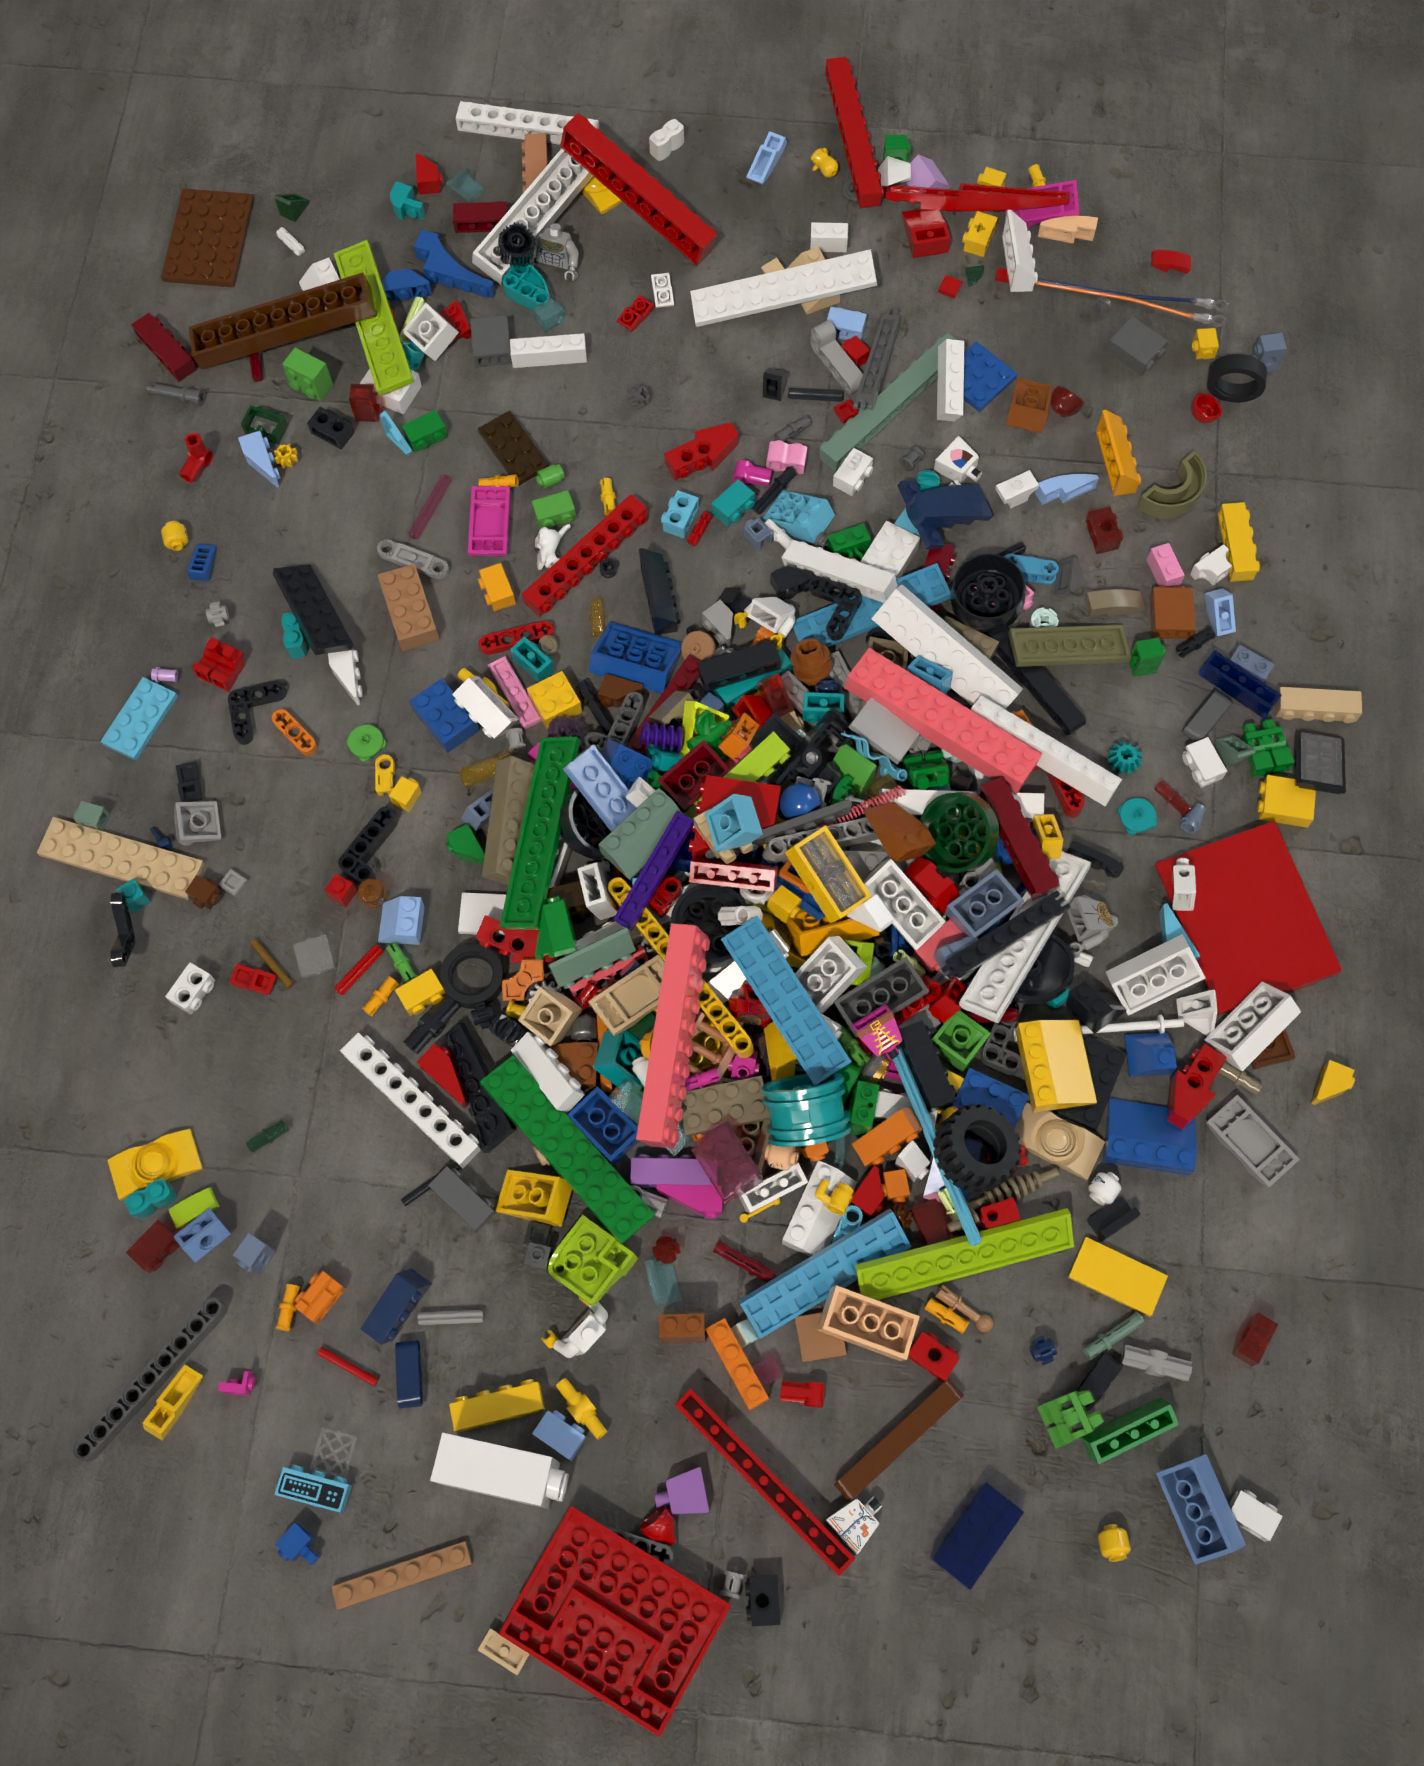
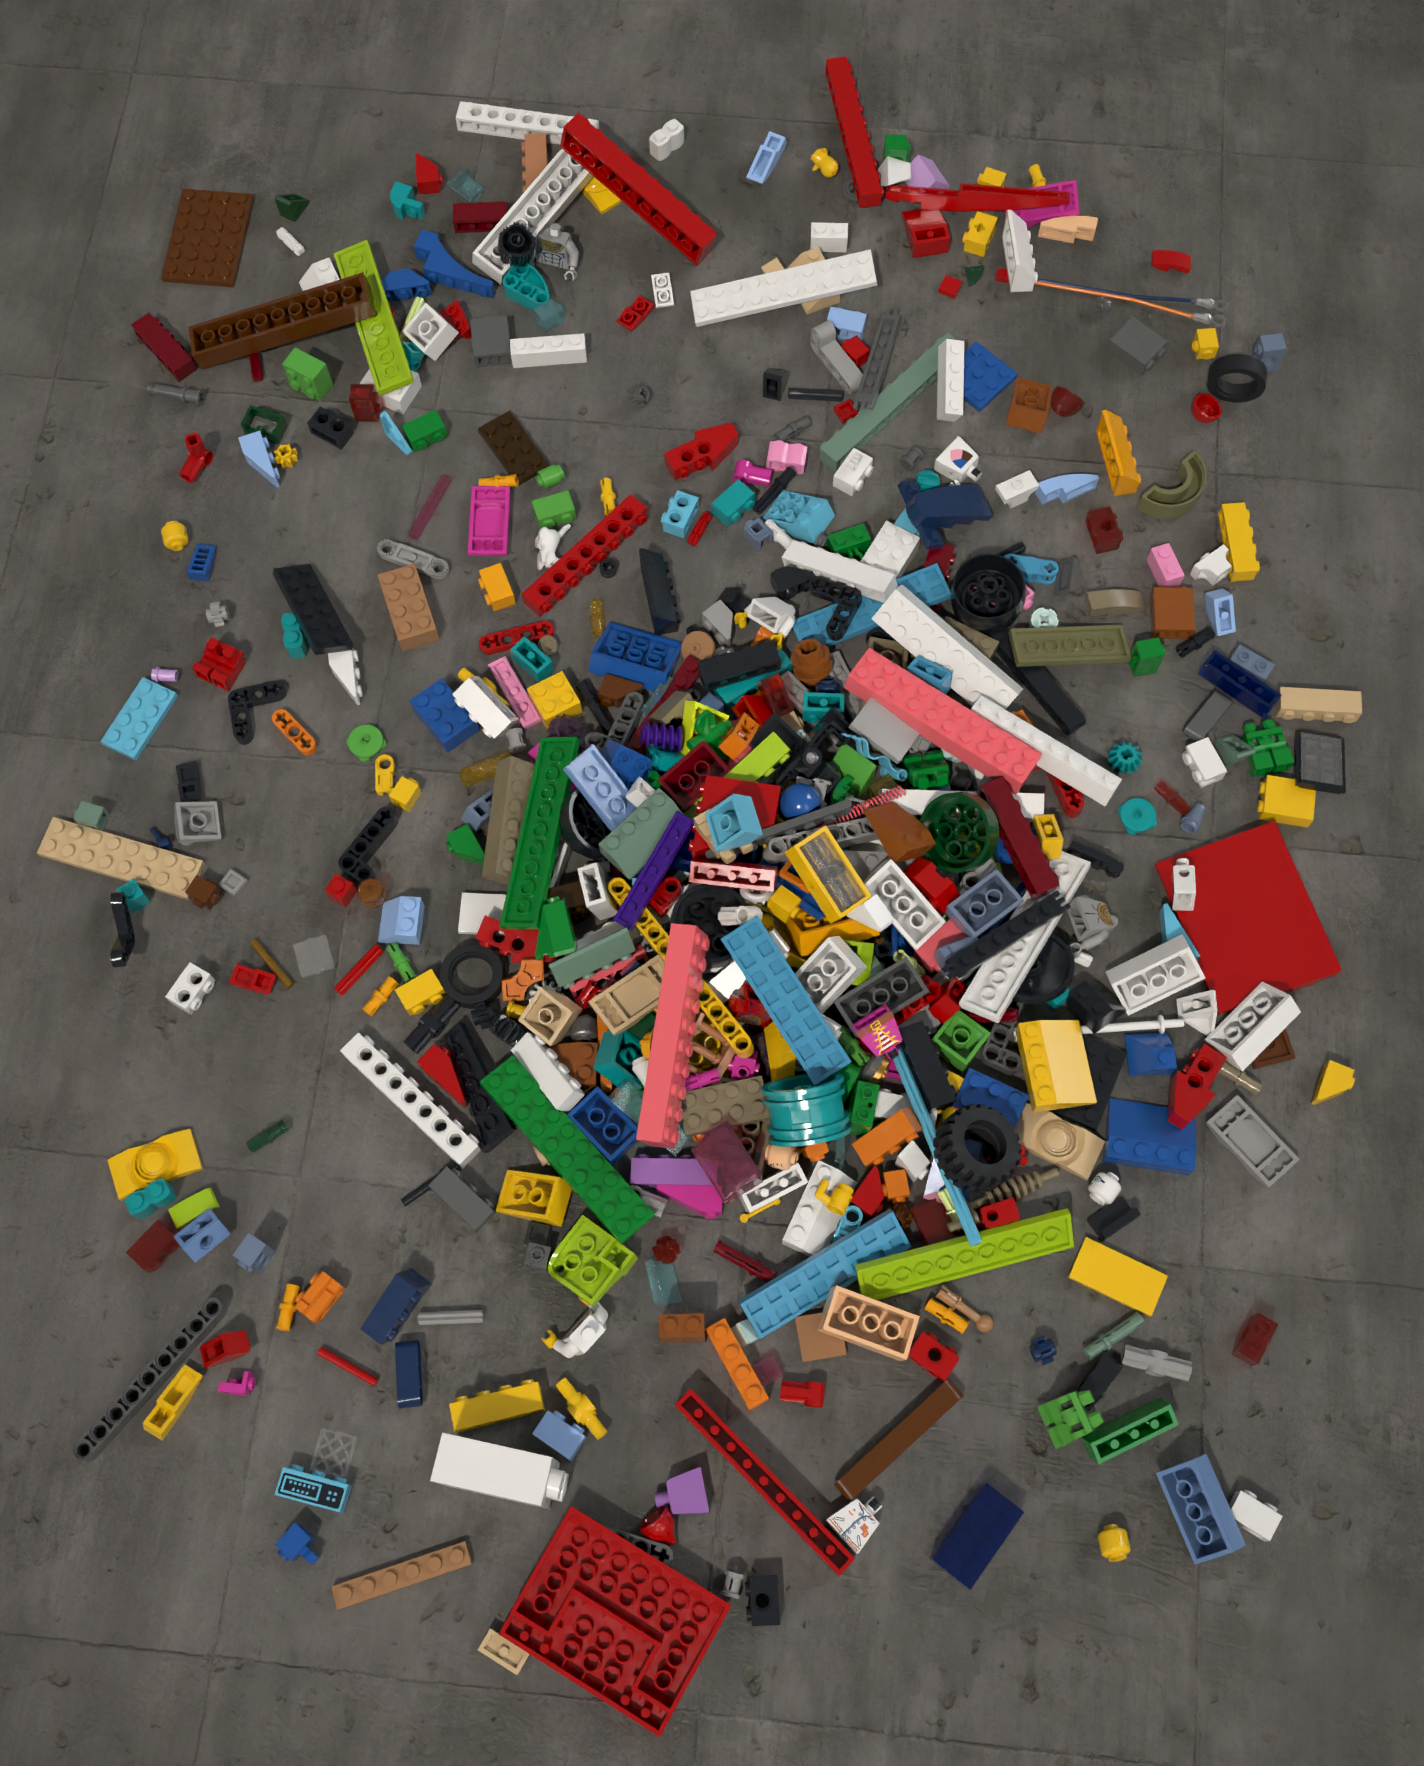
none -> red slope [200,1330,250,1368]
none -> clear light blue piece [641,677,673,718]

